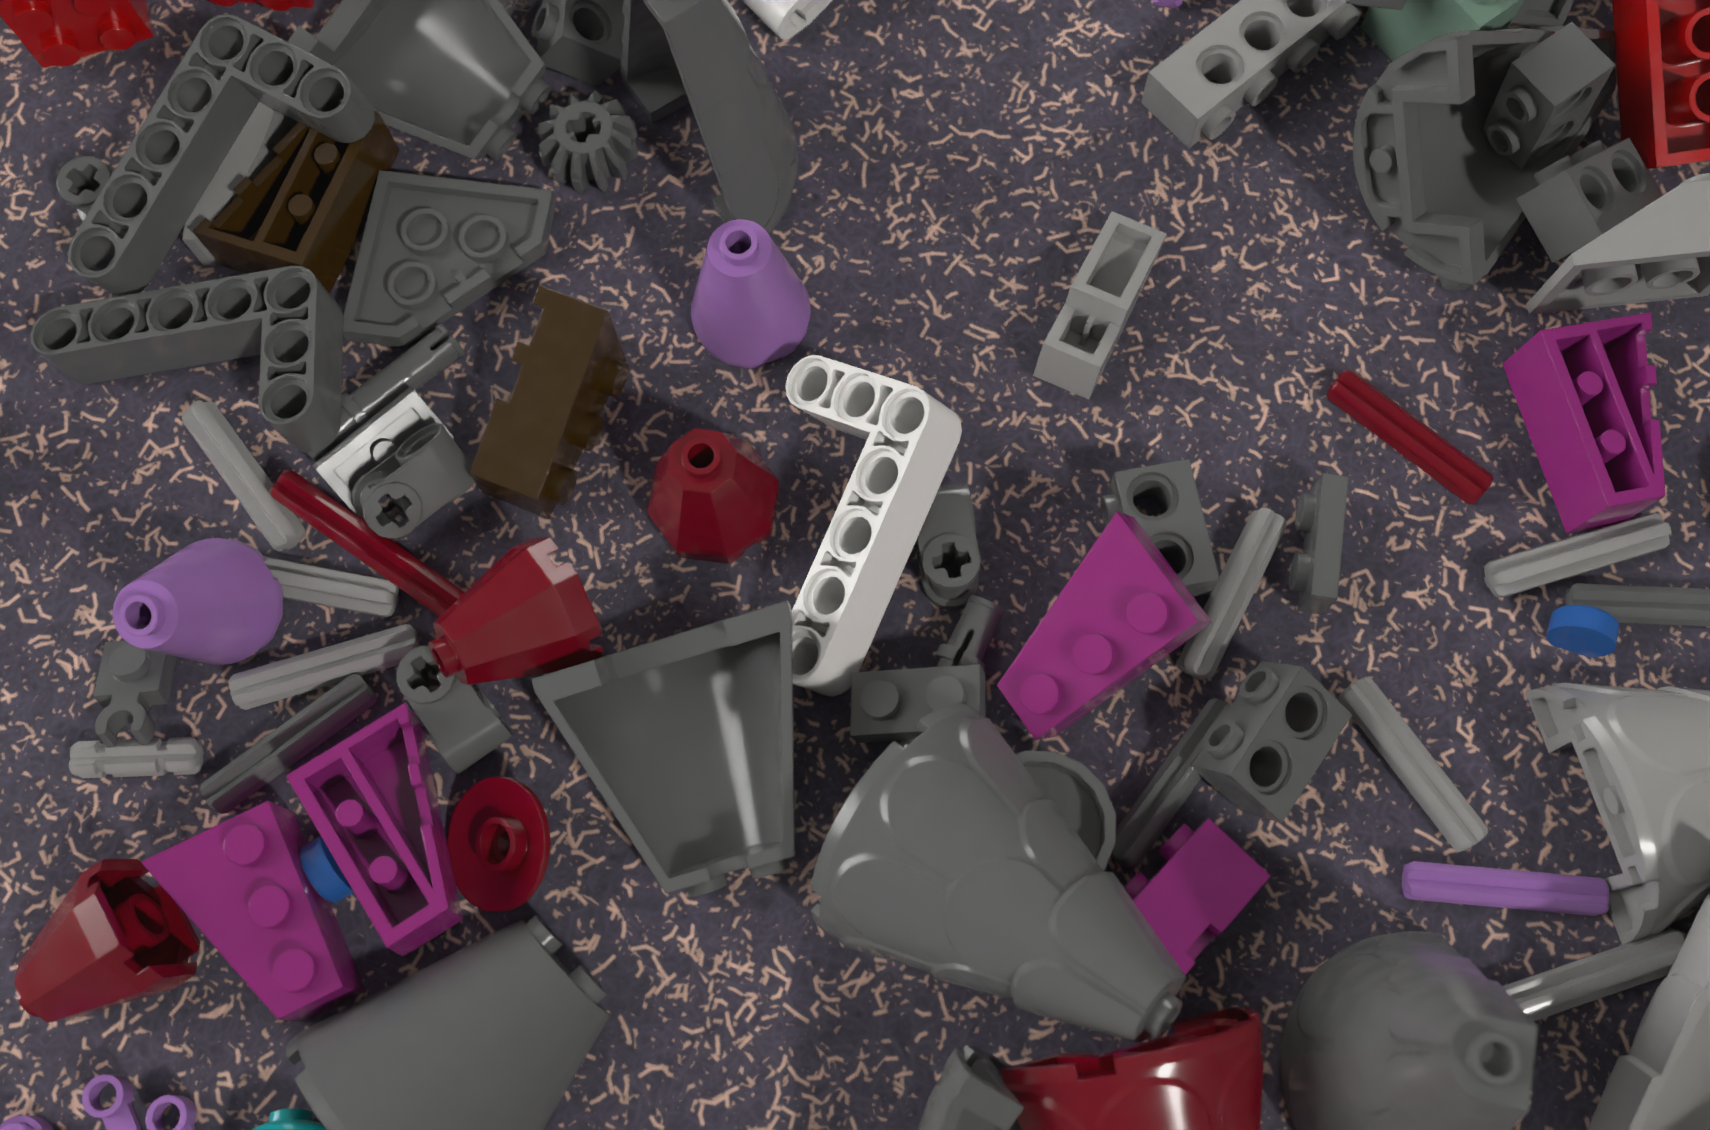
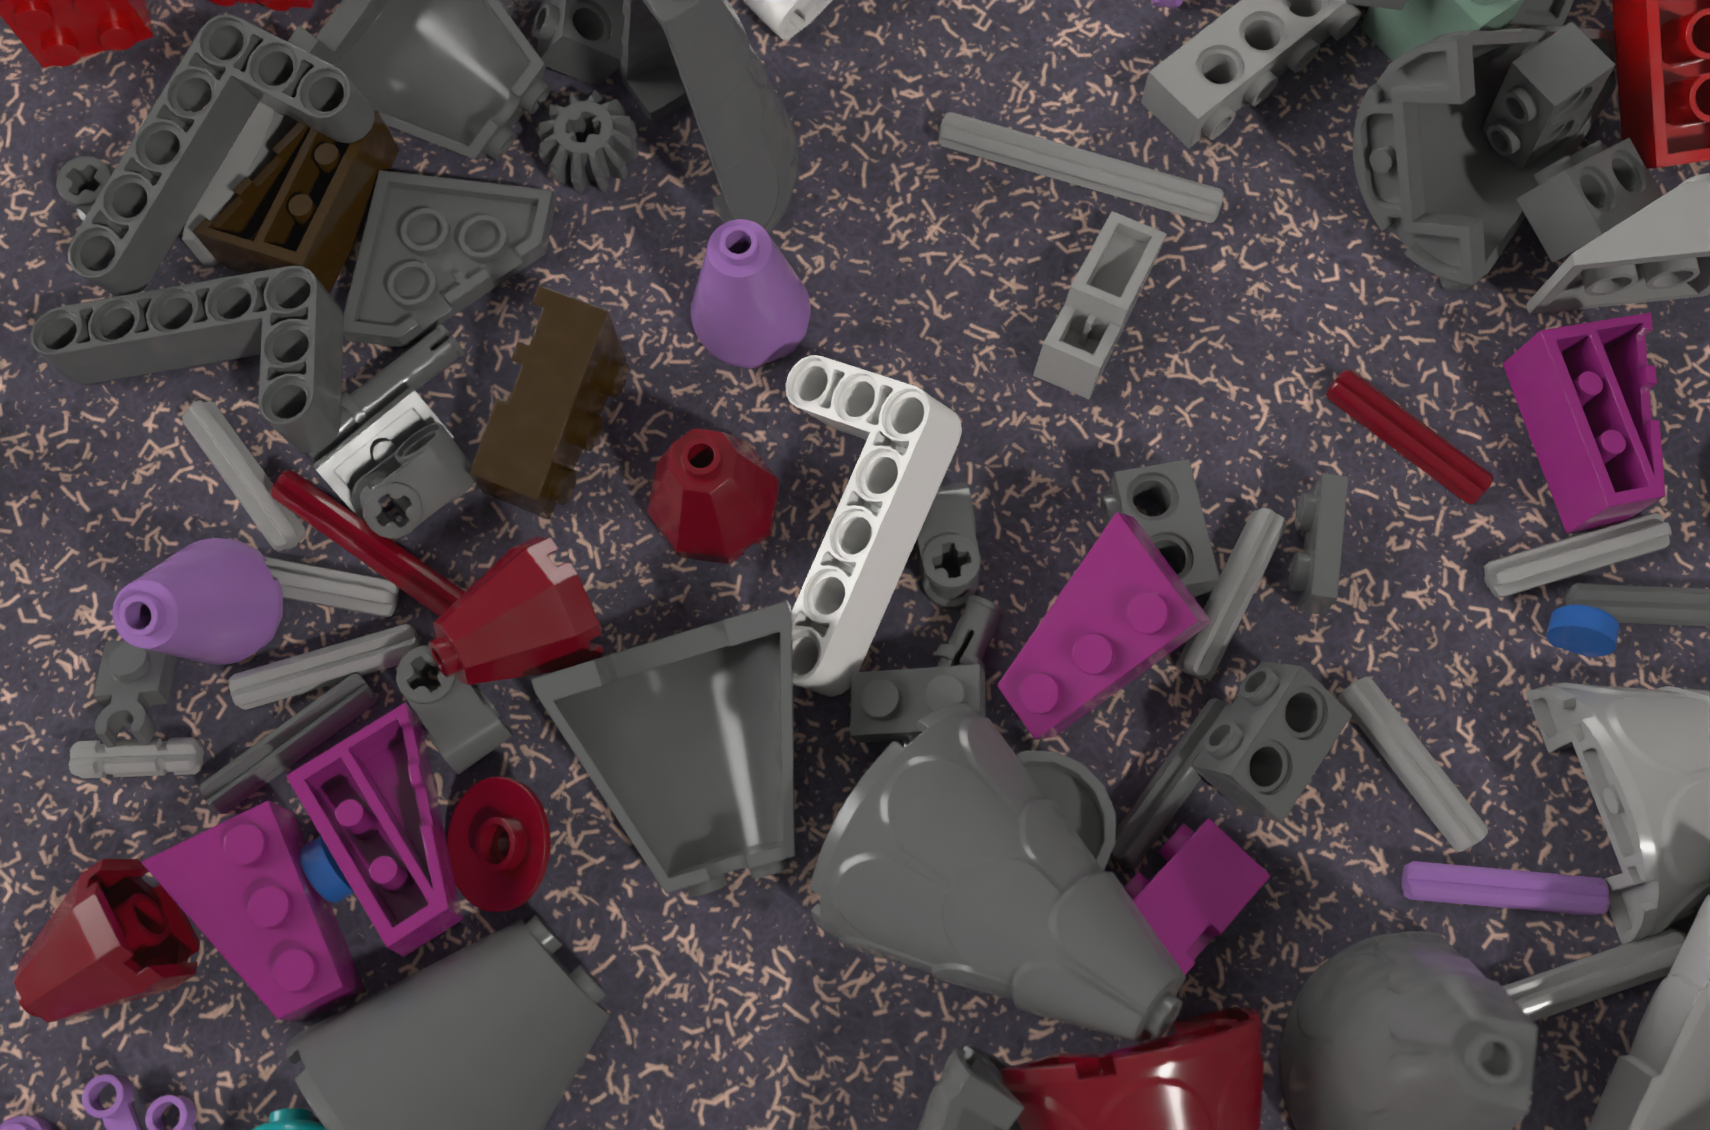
none -> light grey axle [938,112,1224,223]

